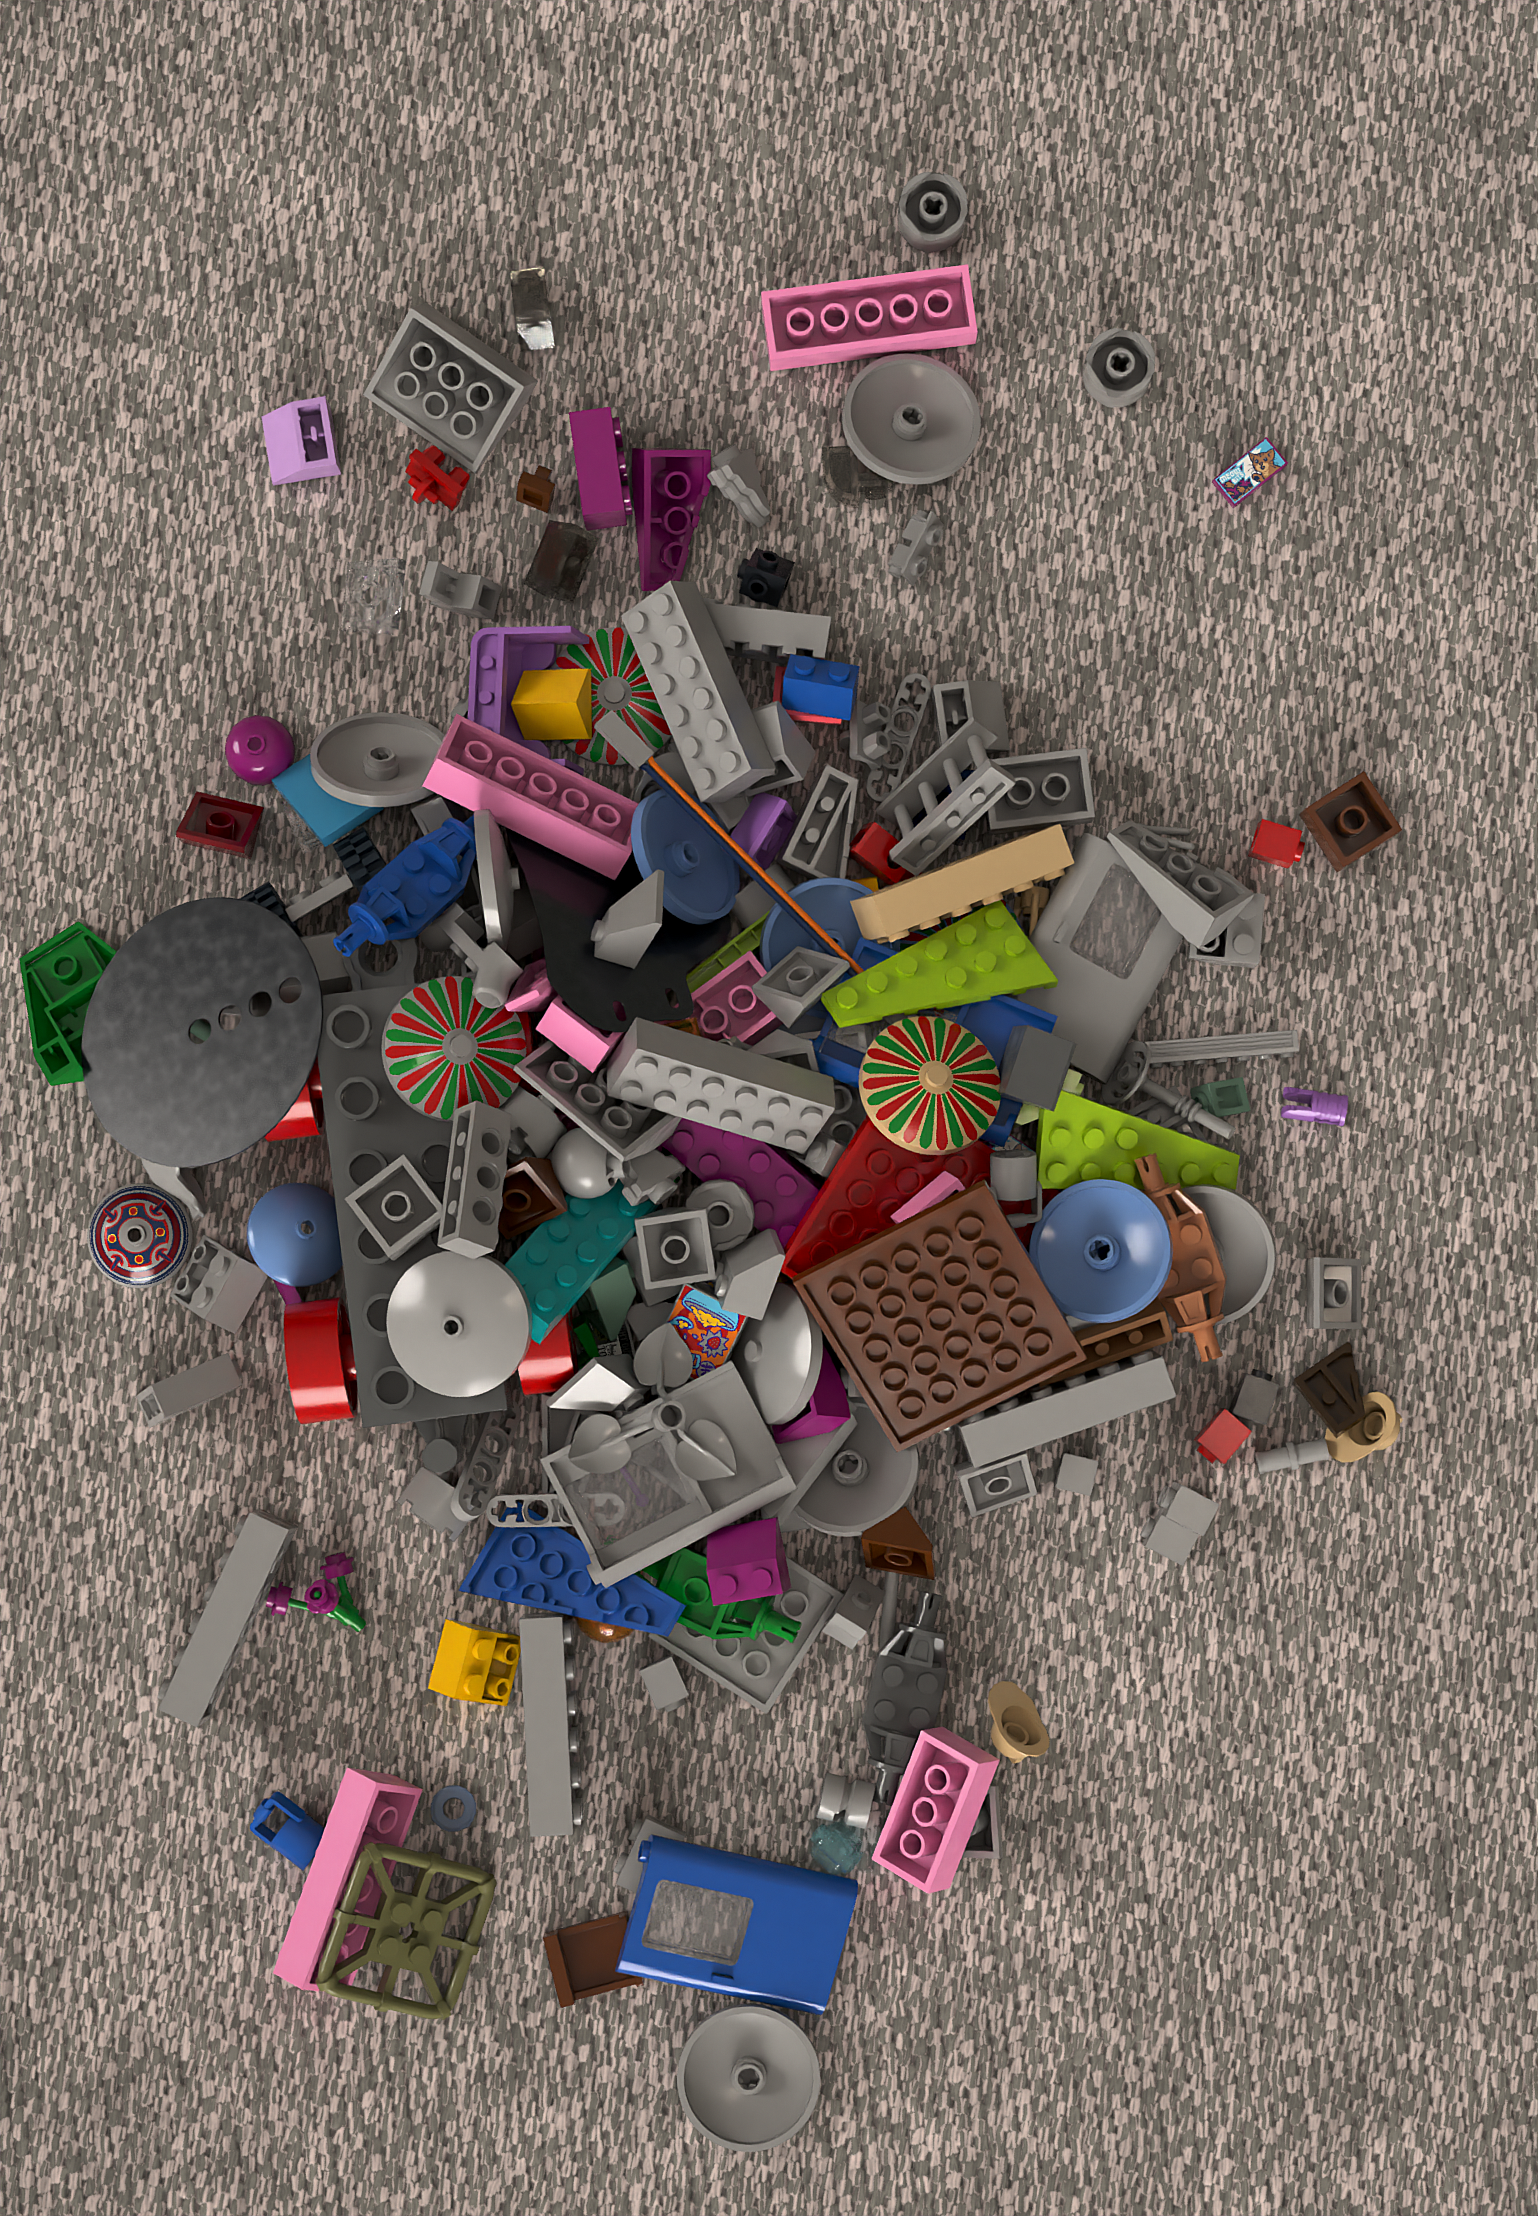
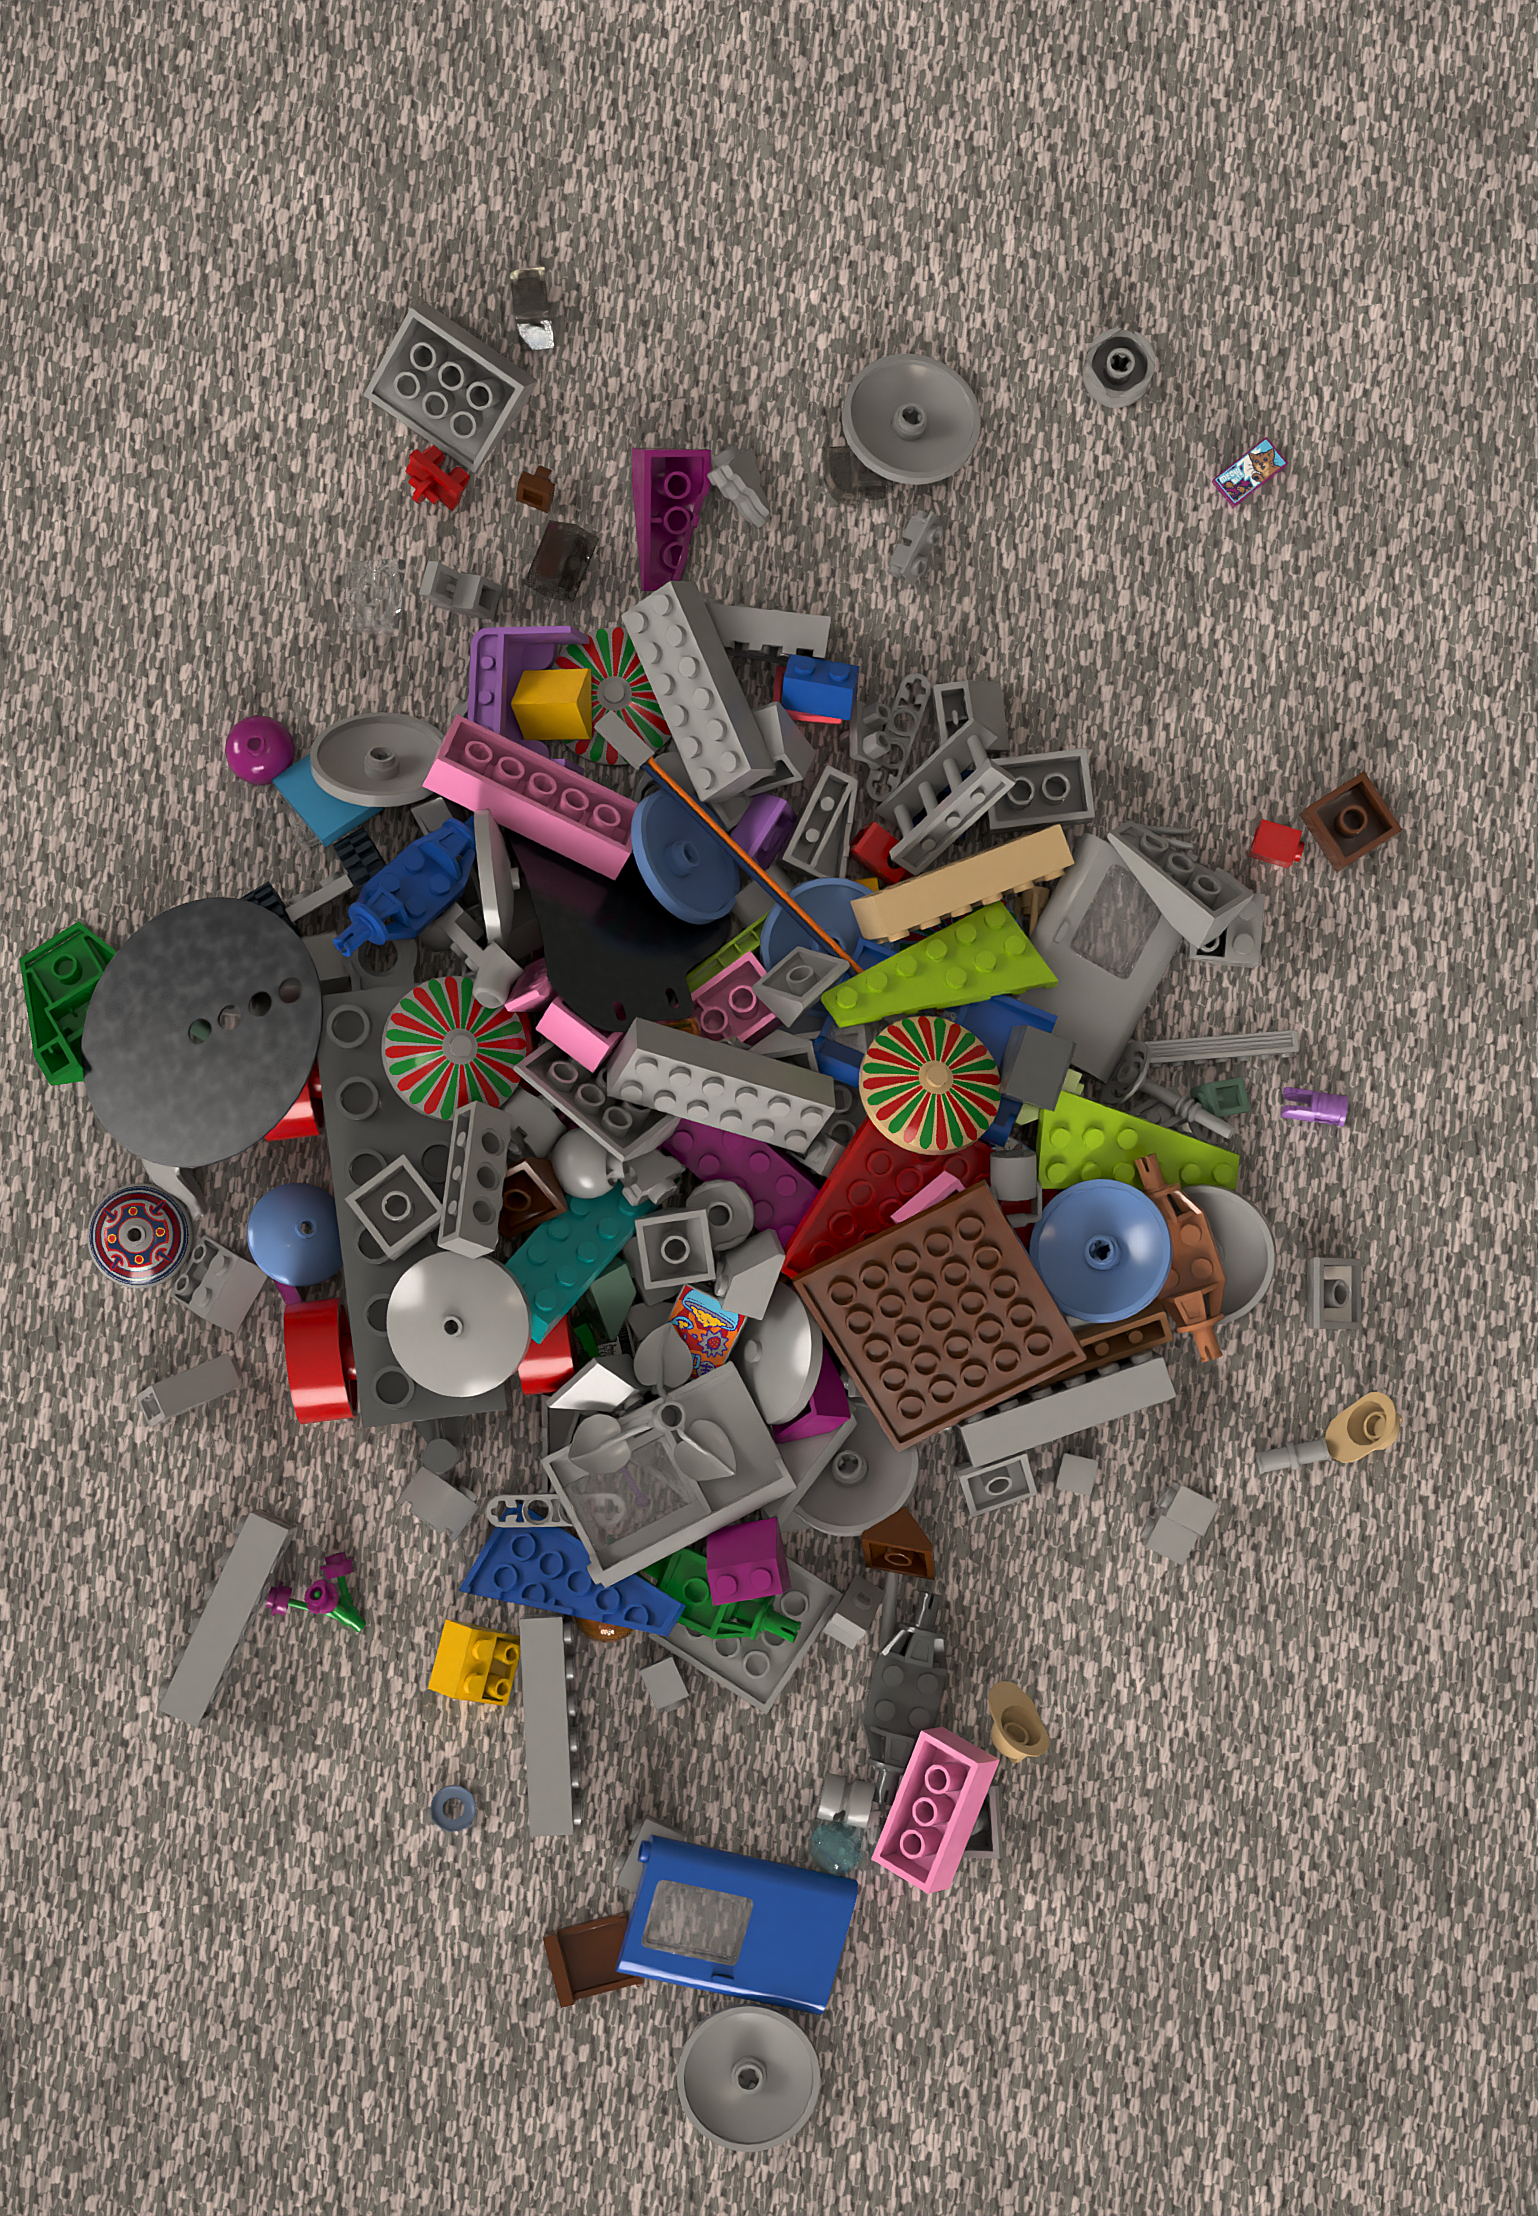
dark red slope [176,791,264,860] -> none
blue piece [250,1792,325,1871] -> none
lavender slope [262,396,341,486] -> none
bright pink brick [273,1768,423,1991] -> none
olive plate [315,1842,497,2020] -> none
light grey beam [450,1400,521,1522] -> none
magenta brick [569,407,633,531] -> none
light grey slope [591,869,664,969] -> none
black brick [737,548,795,608] -> none
bright pink brick [761,264,978,371] -> none
light grey brick [897,172,968,253] -> none
red brick [1194,1408,1252,1464] -> none
brick [1229,1369,1280,1425] -> none
dark brown wing [1293,1342,1365,1438] -> none

